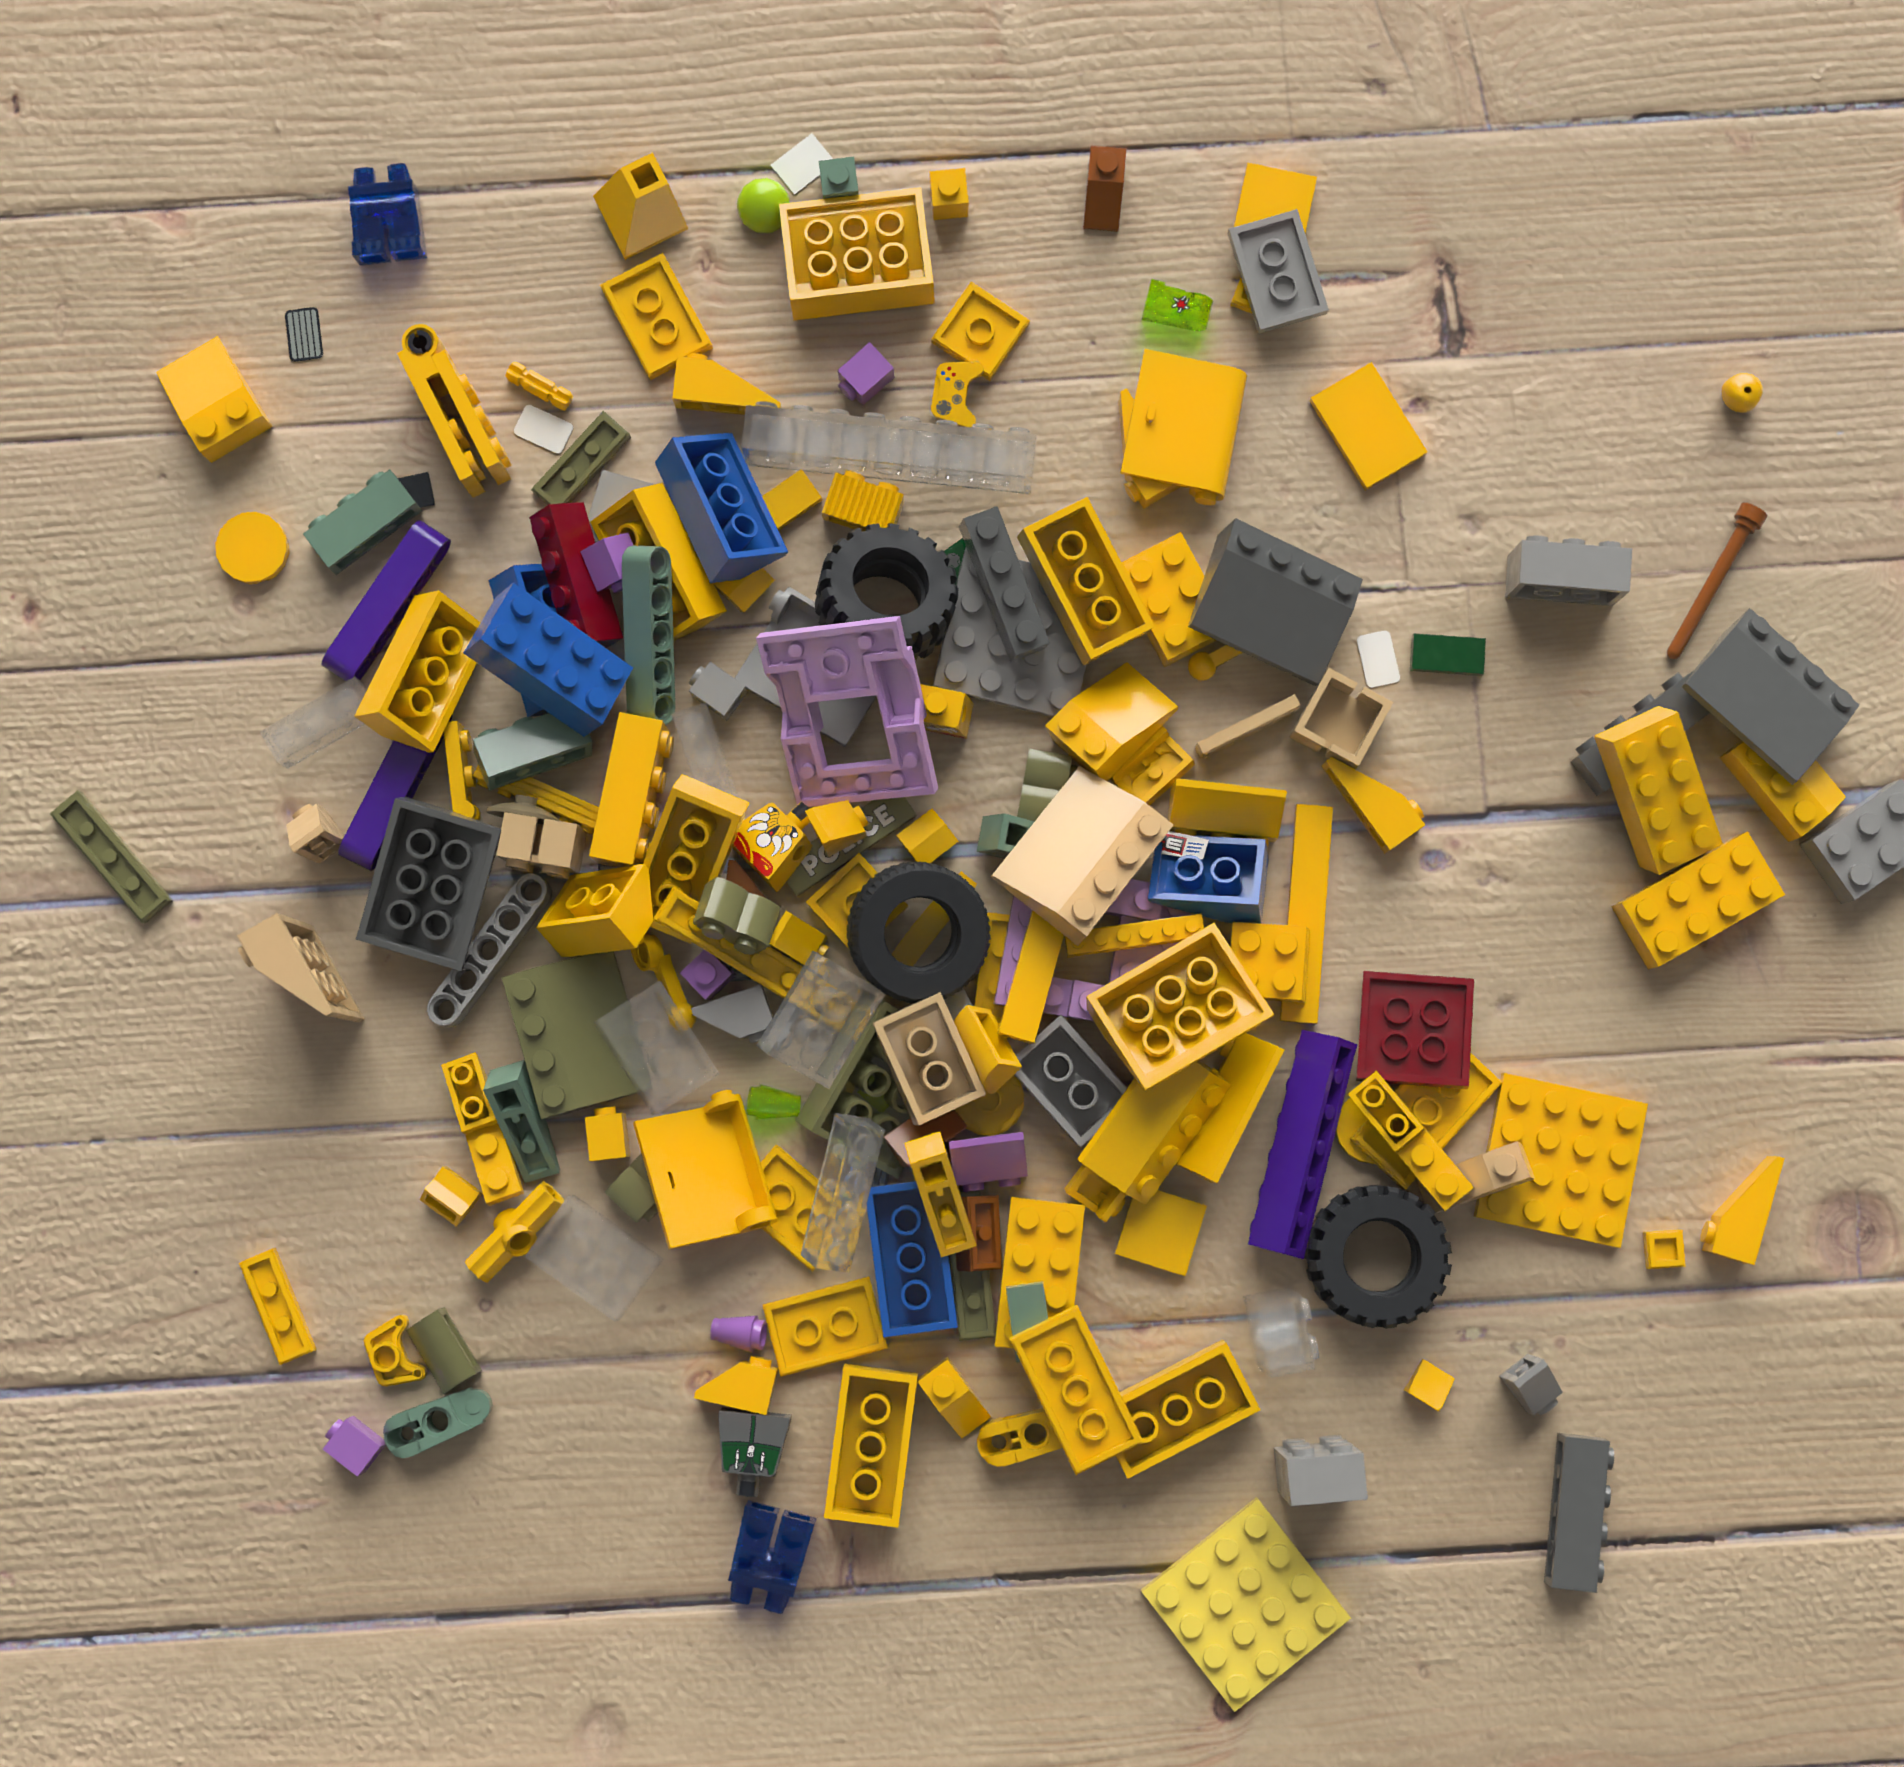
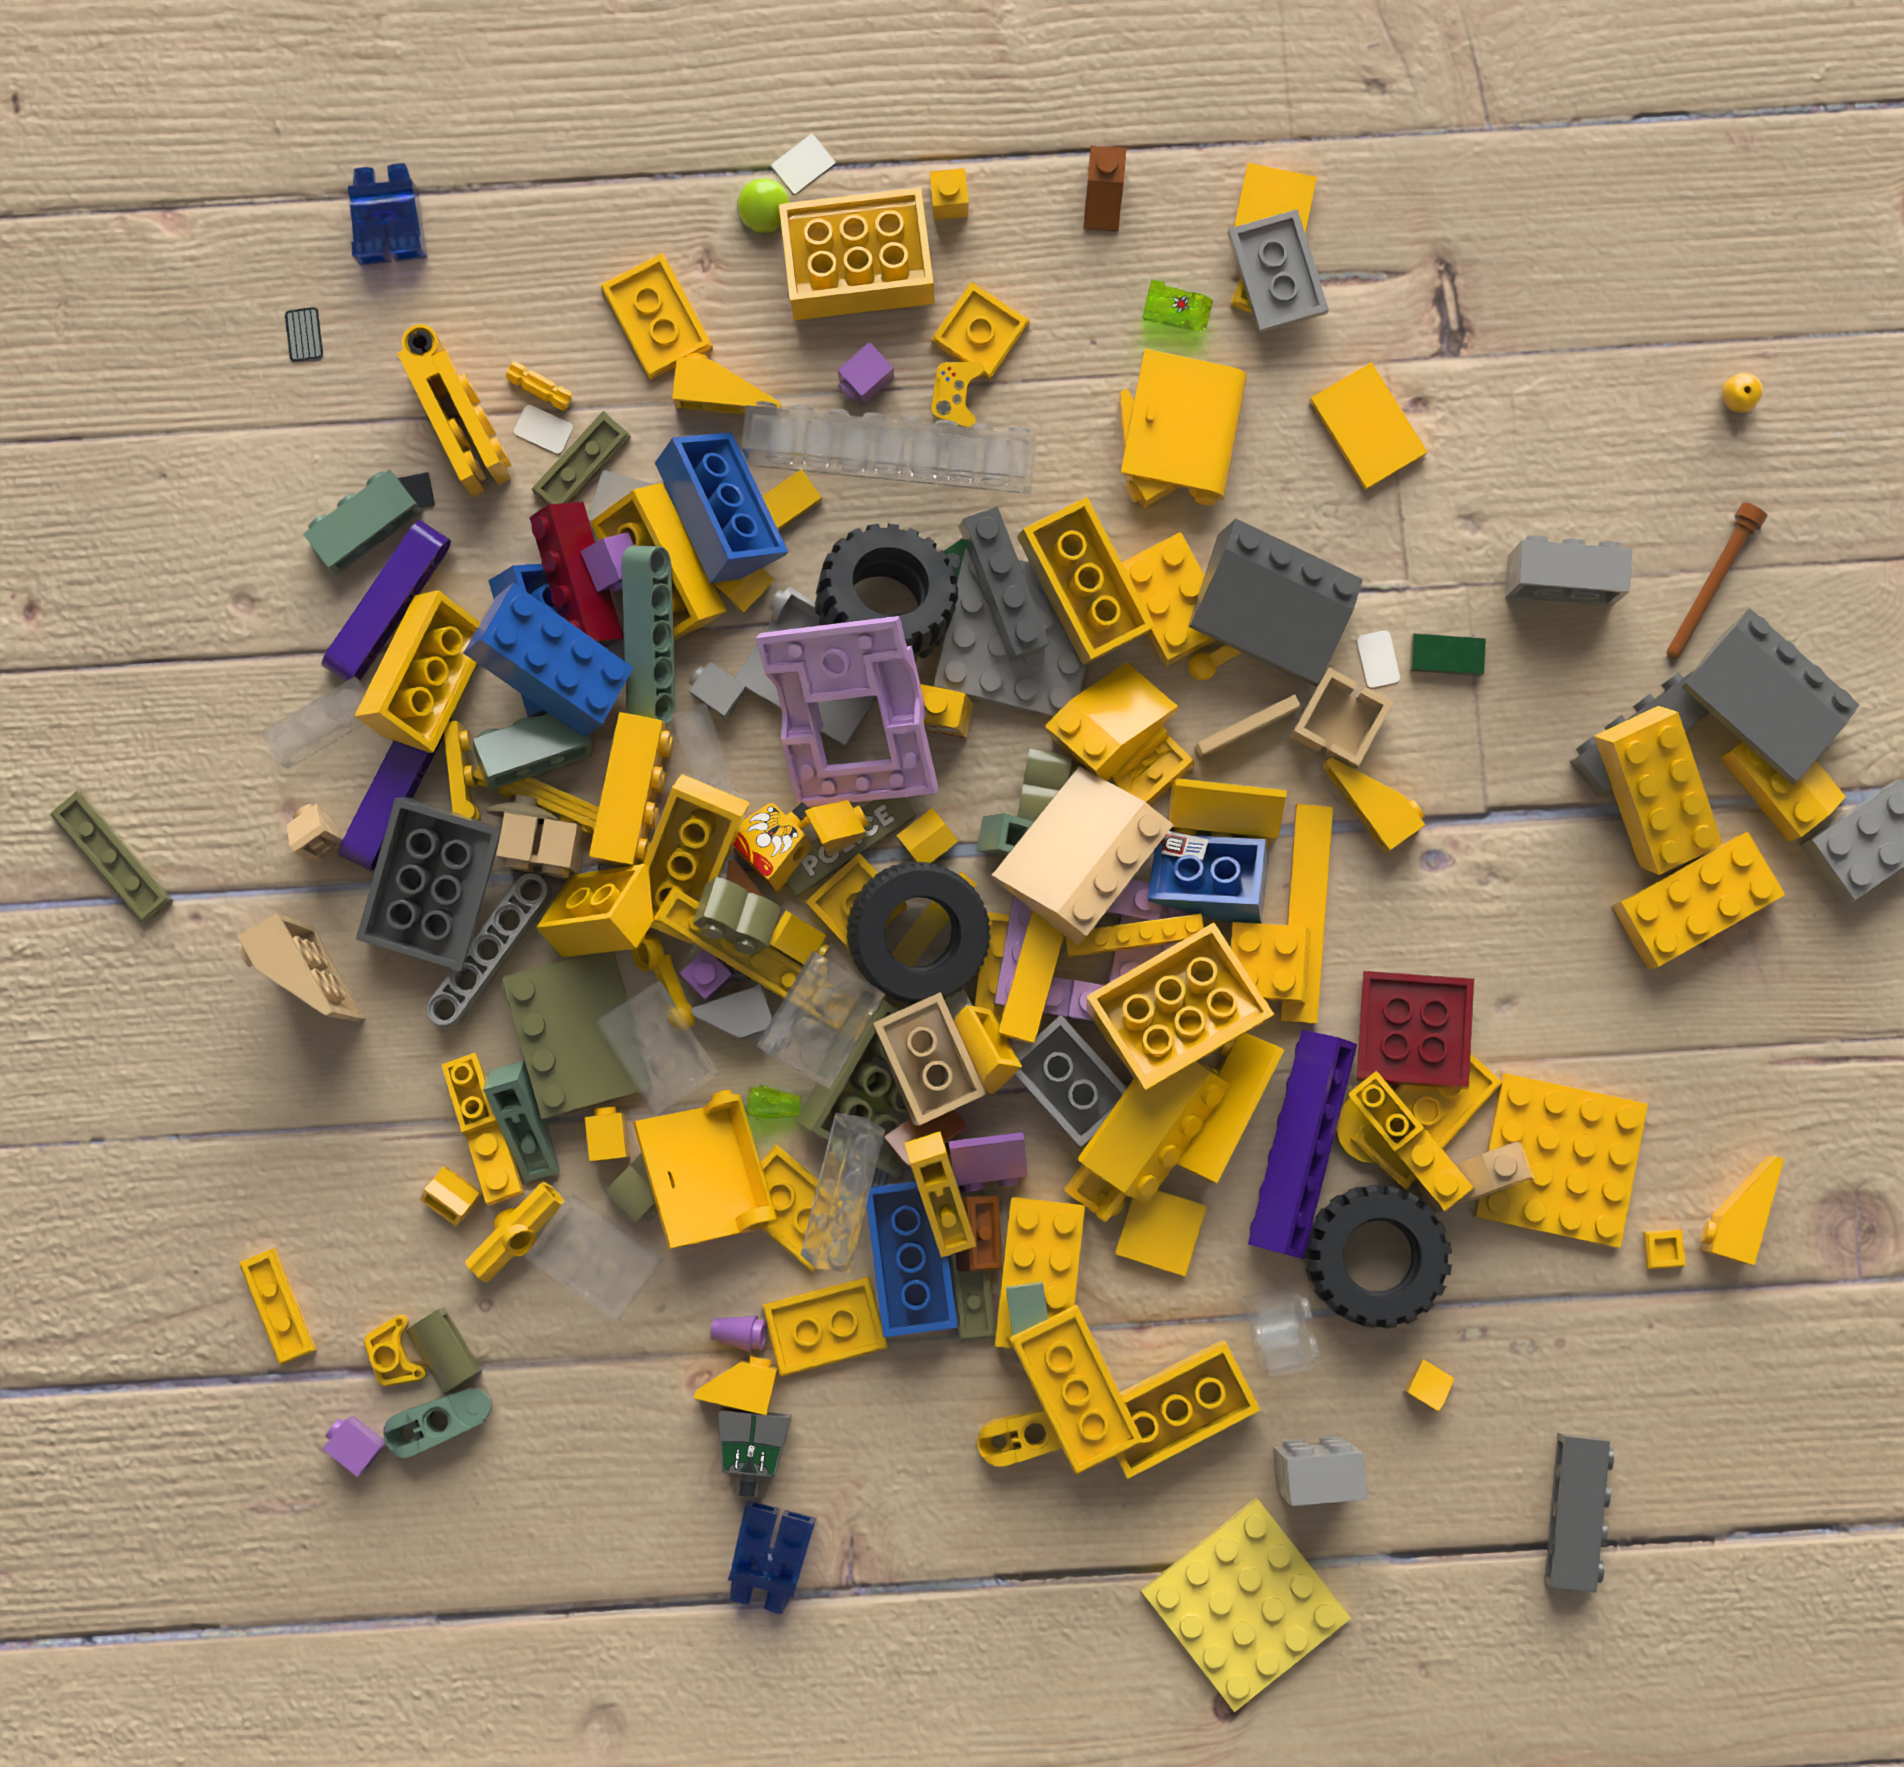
yellow slope [156,336,273,463] -> none
yellow tile [215,512,290,584] -> none
yellow slope [593,152,688,260] -> none
sand green brick [819,156,859,199] -> none
yellow brick [822,471,904,532] -> none
yellow brick [824,1364,918,1528] -> none
yellow slope [917,1356,991,1439] -> none
yellow tile [954,1075,1024,1136] -> none
light grey slope [1499,1354,1563,1415] -> none

